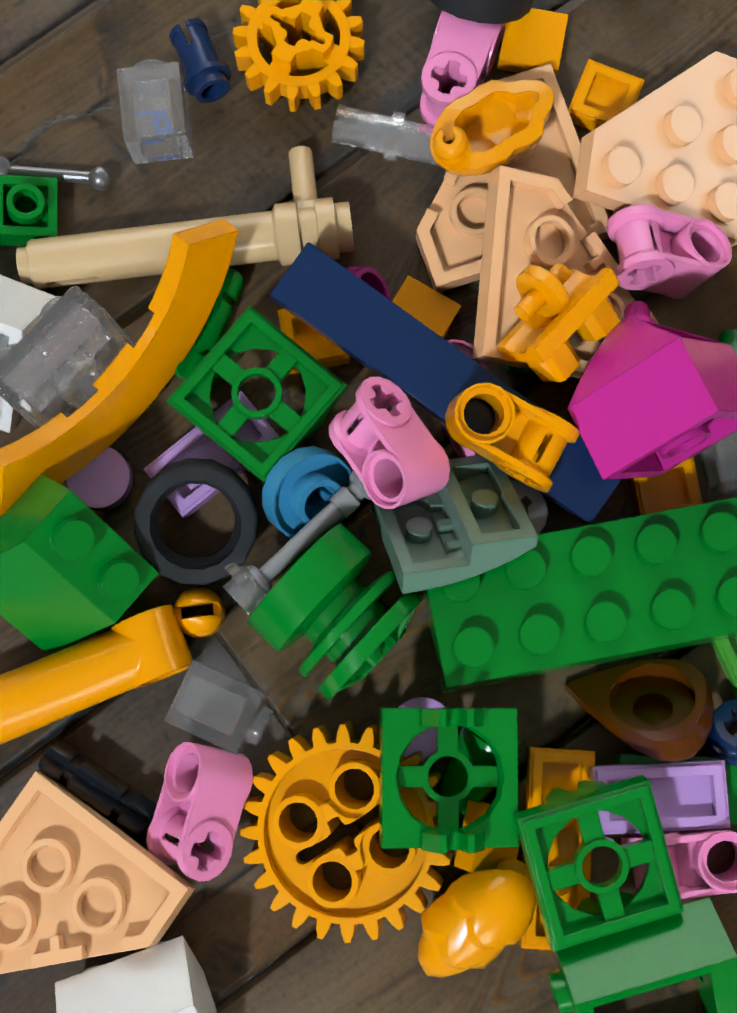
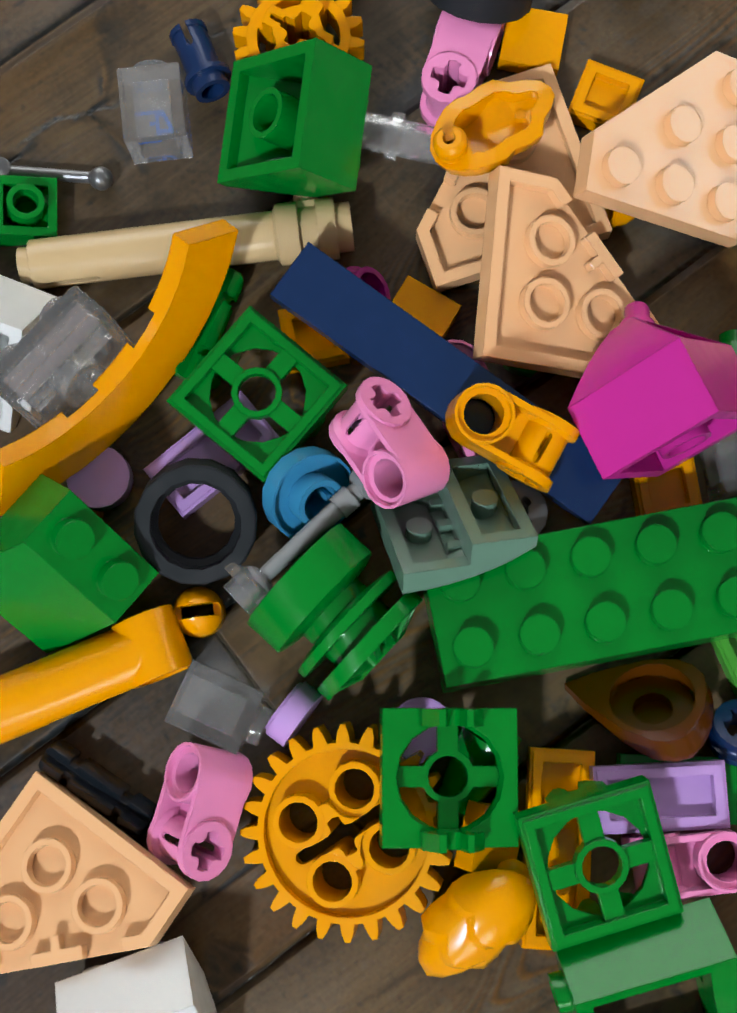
light orange hips [496,263,620,382] -> none
bright pink piece [606,204,732,299] -> none
none -> green slope [217,38,372,198]
none -> lavender tile [265,681,323,747]

